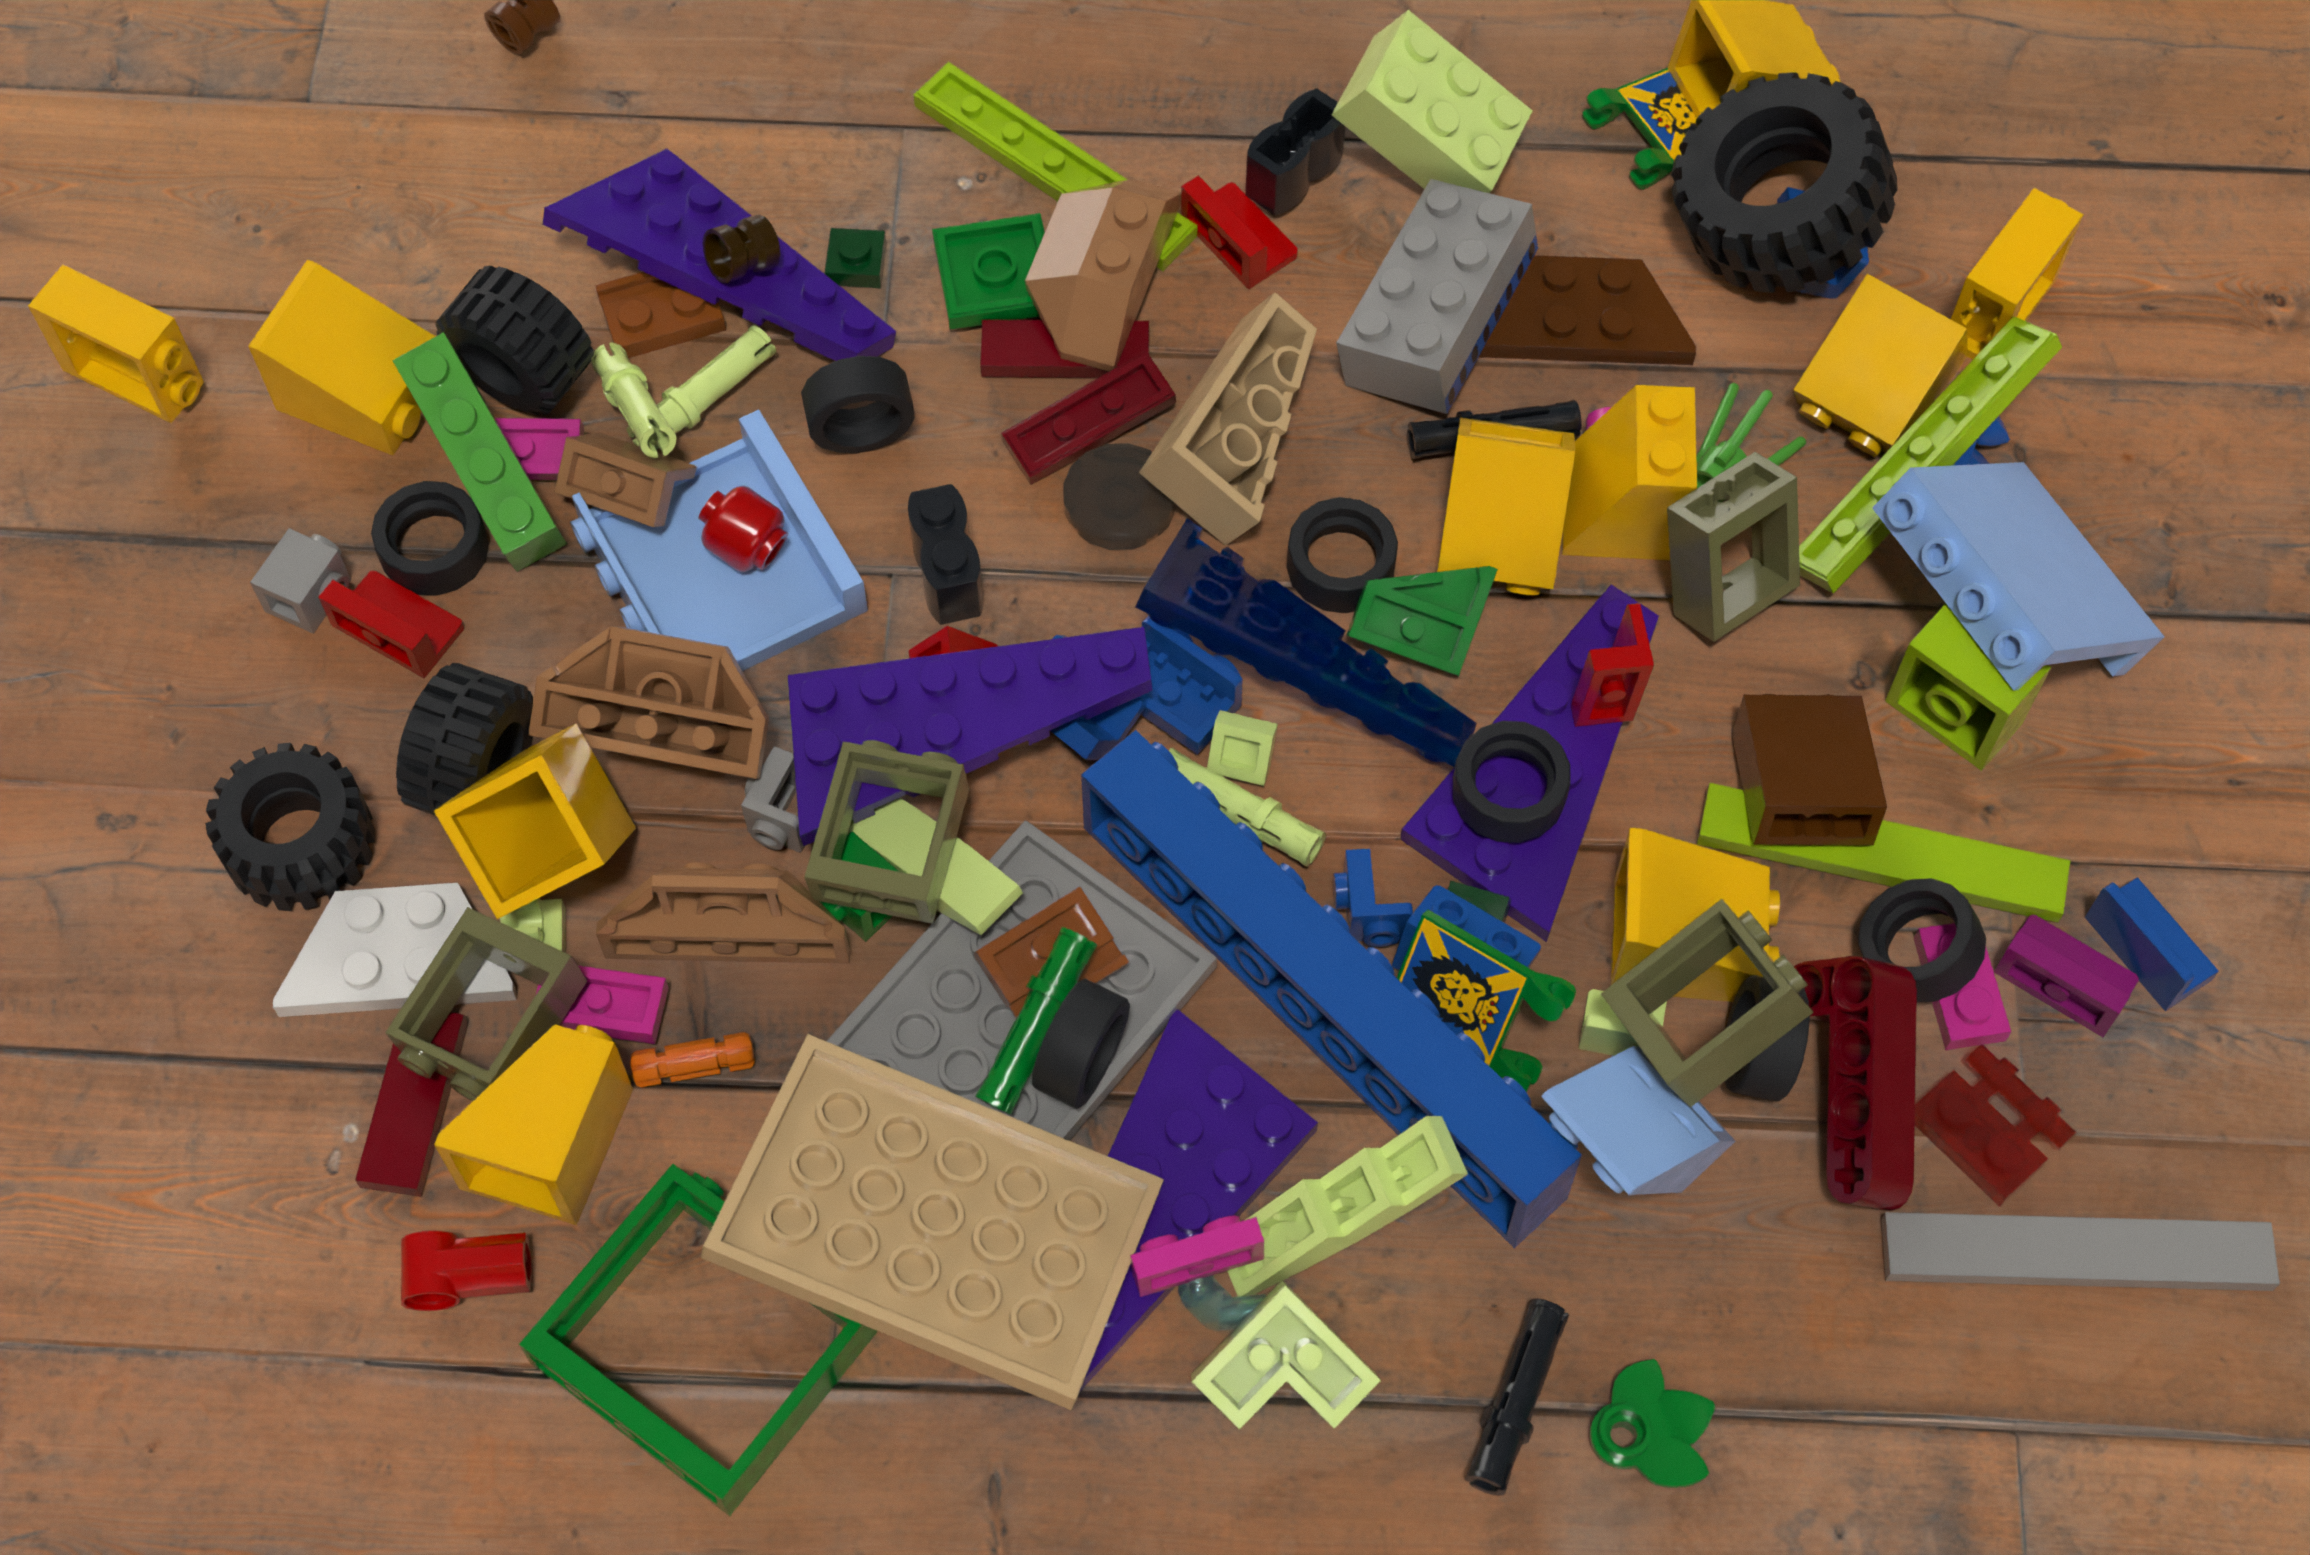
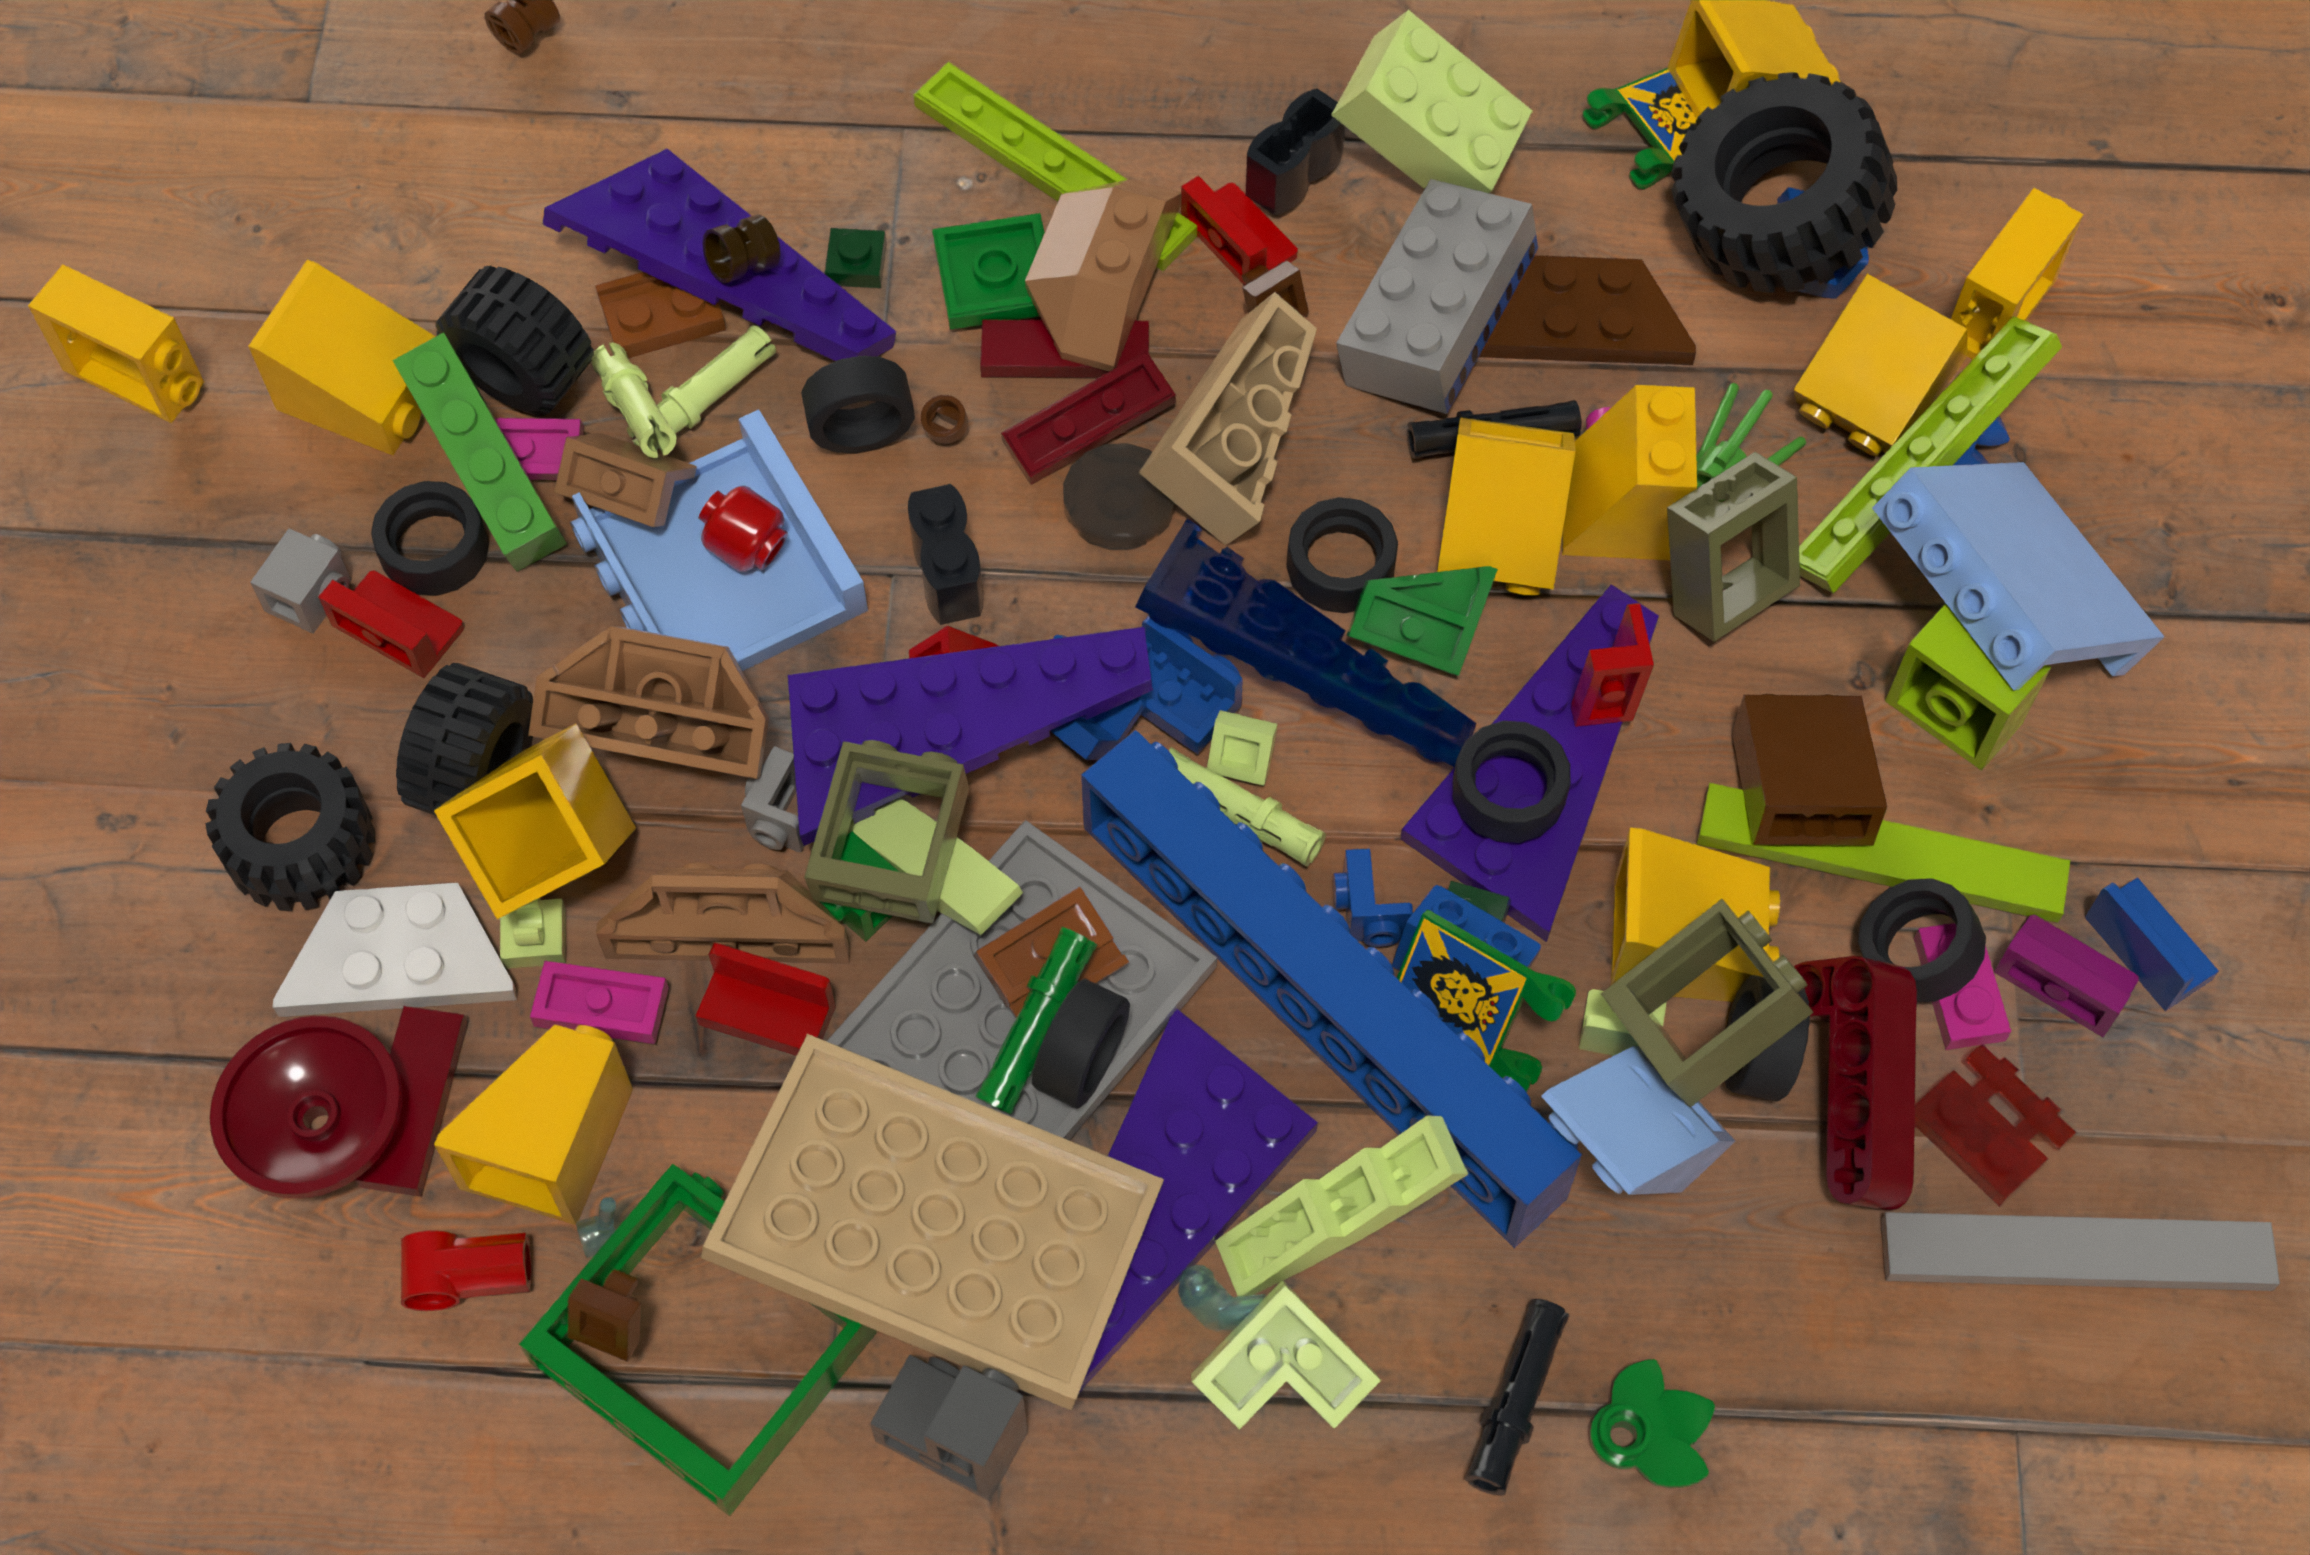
olive window [385,907,587,1101] -> none
orange axle [630,1032,755,1087] -> none
dark pink plate [1130,1216,1264,1297] -> none
none -> dark red dish [210,1016,402,1199]
none -> reddish brown tile [568,1269,641,1362]
none -> clear light blue hand [576,1197,616,1259]
none -> red panel [695,943,836,1056]
none -> dark grey brick [870,1354,1028,1501]
none -> reddish brown hinge [921,395,968,445]
none -> reddish brown tile [1242,261,1309,317]

